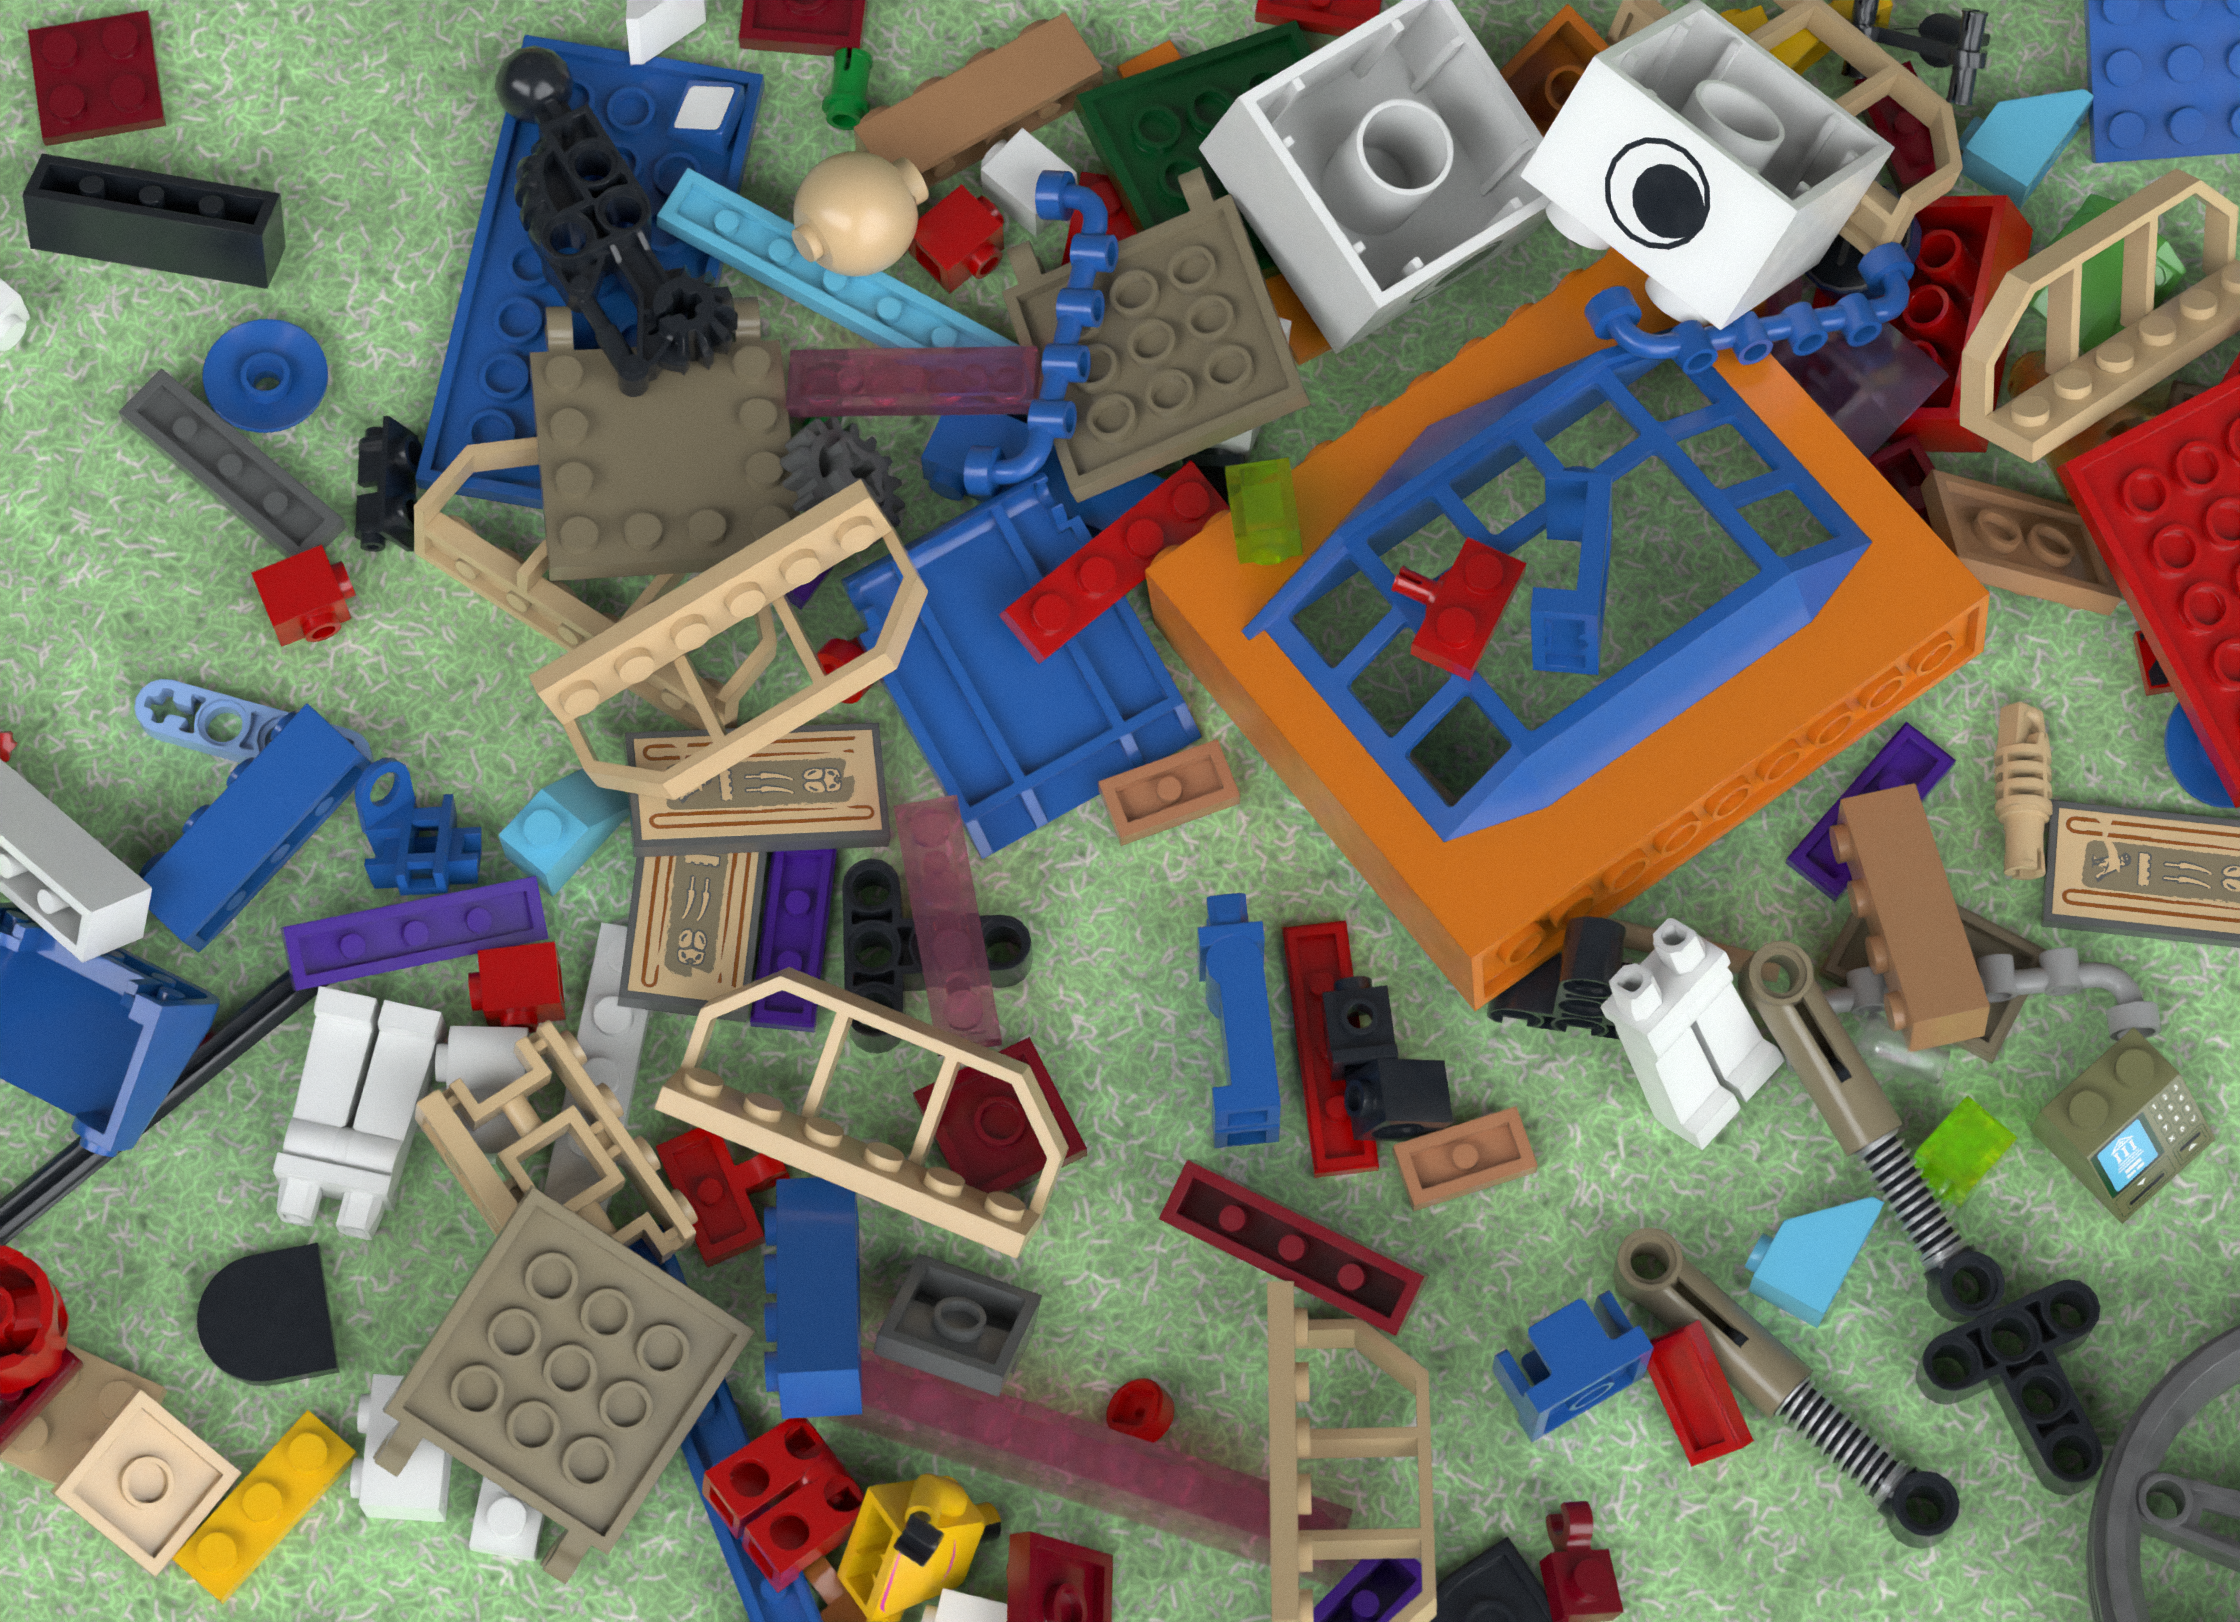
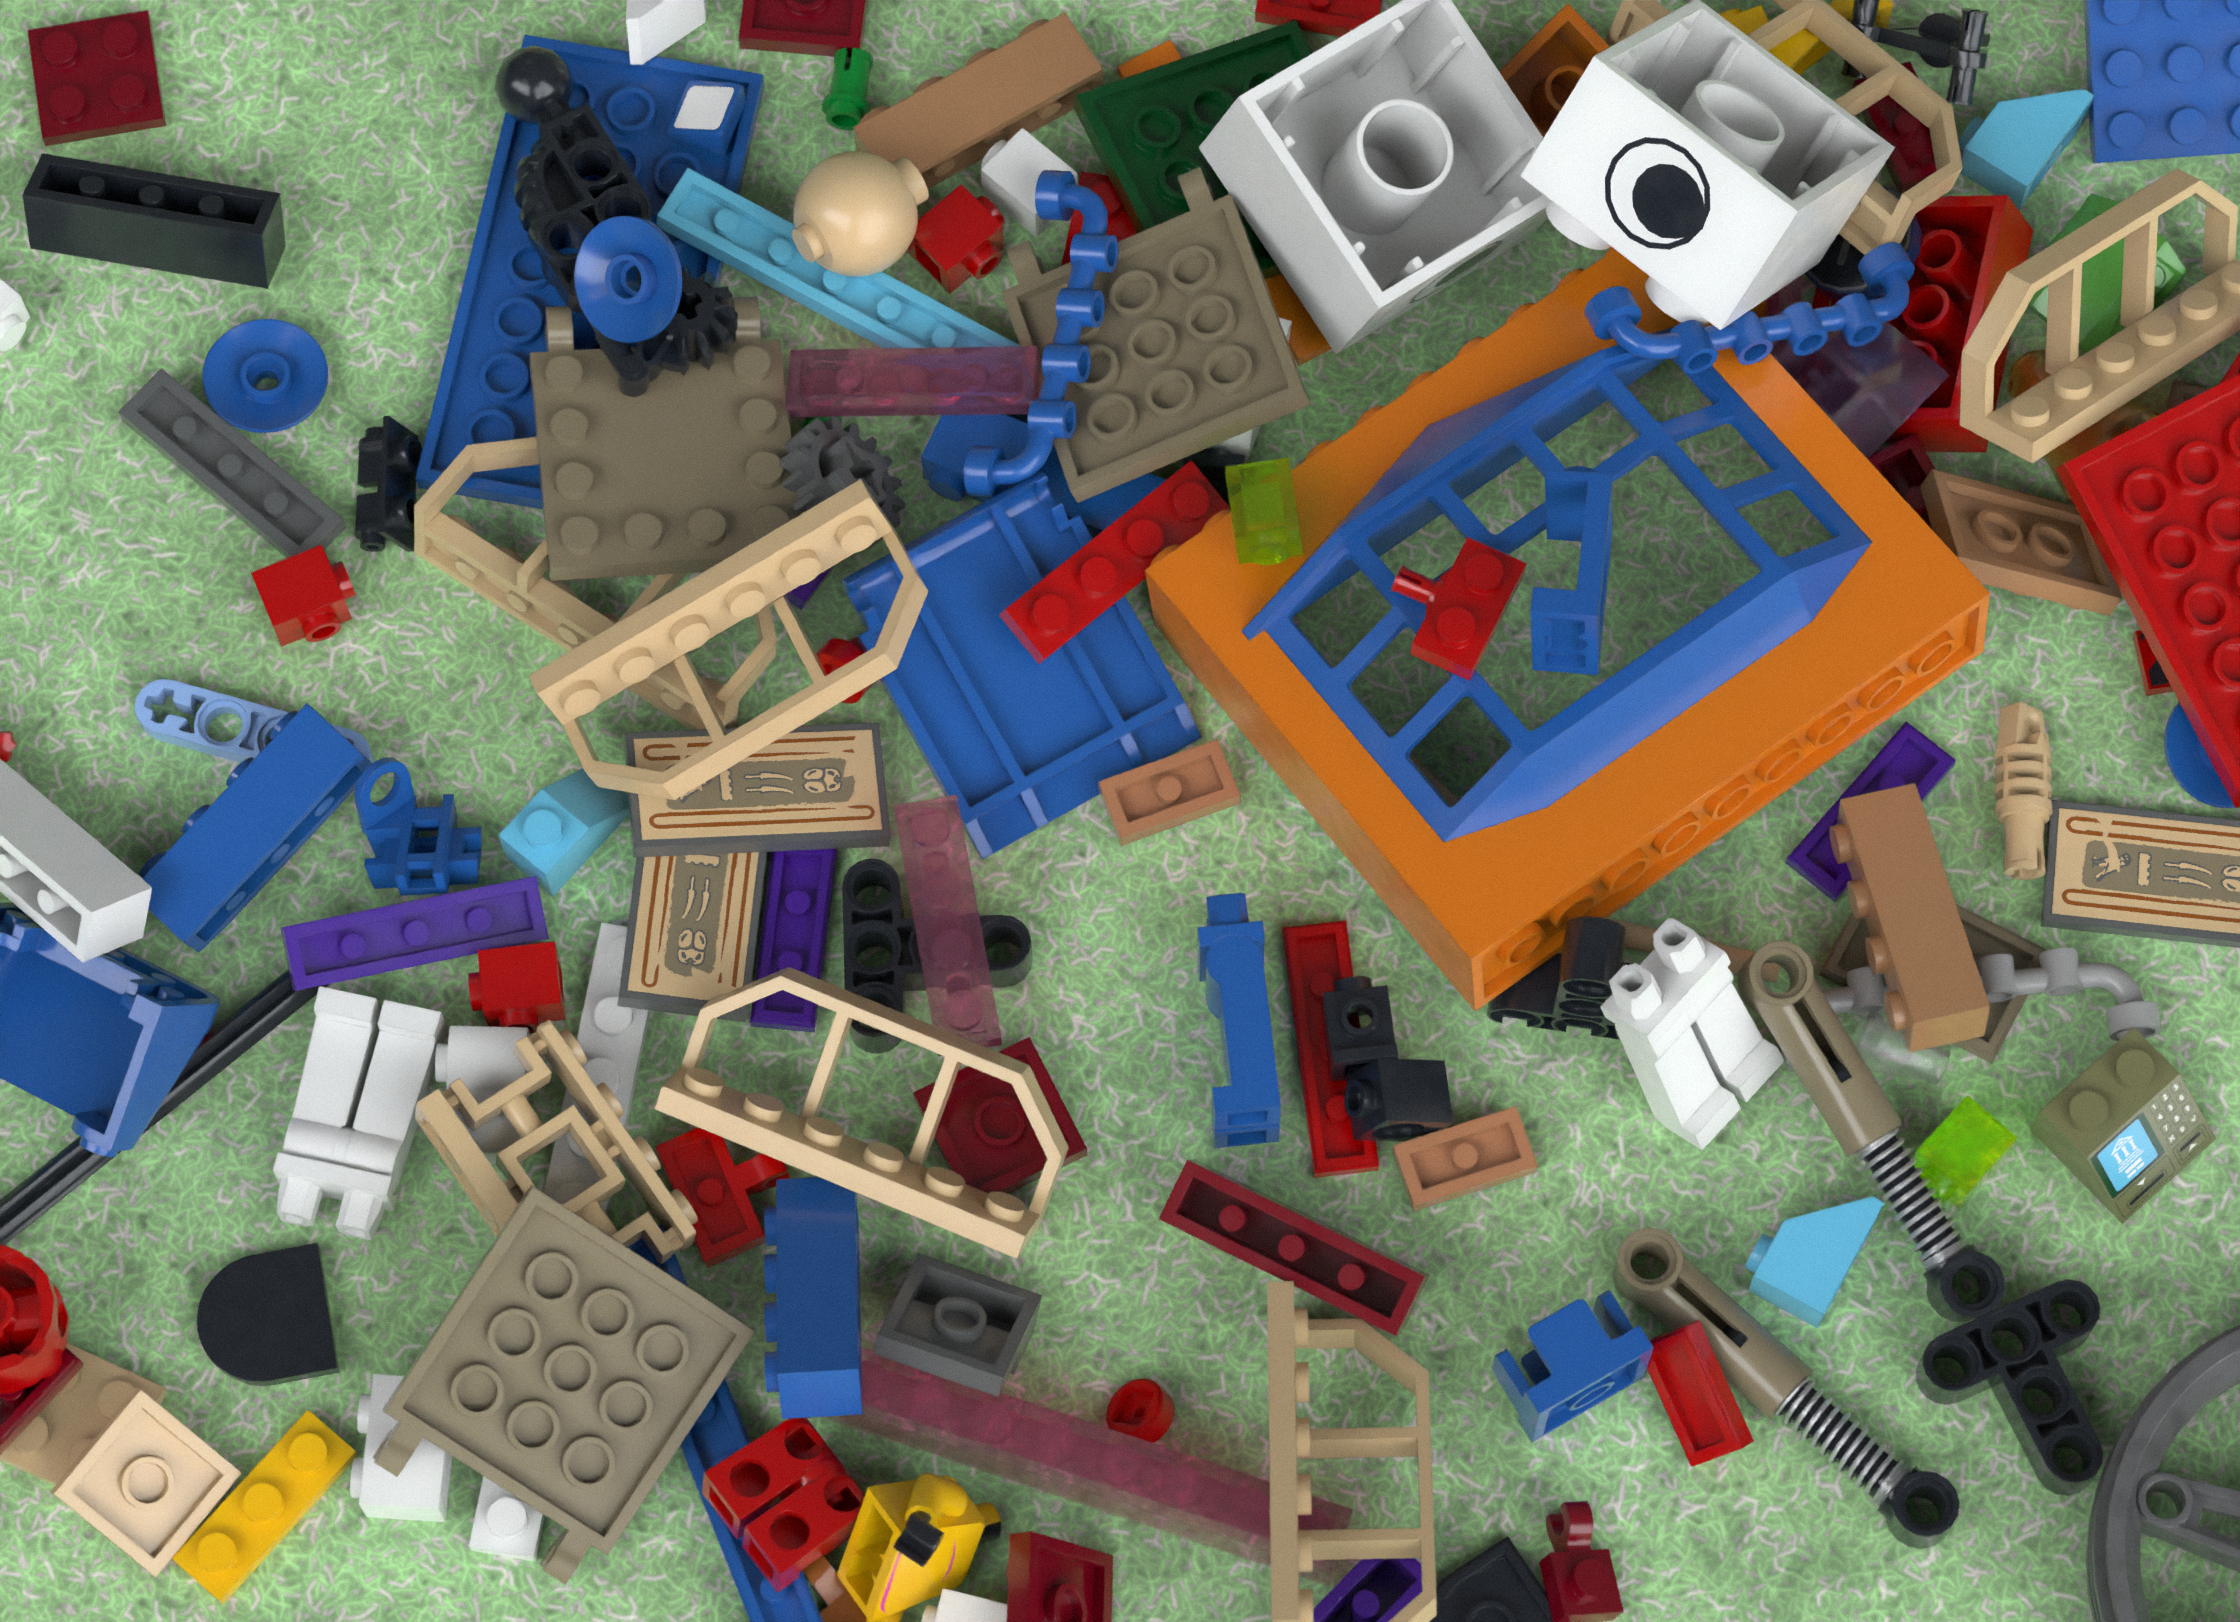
none -> blue dish [574,216,682,343]

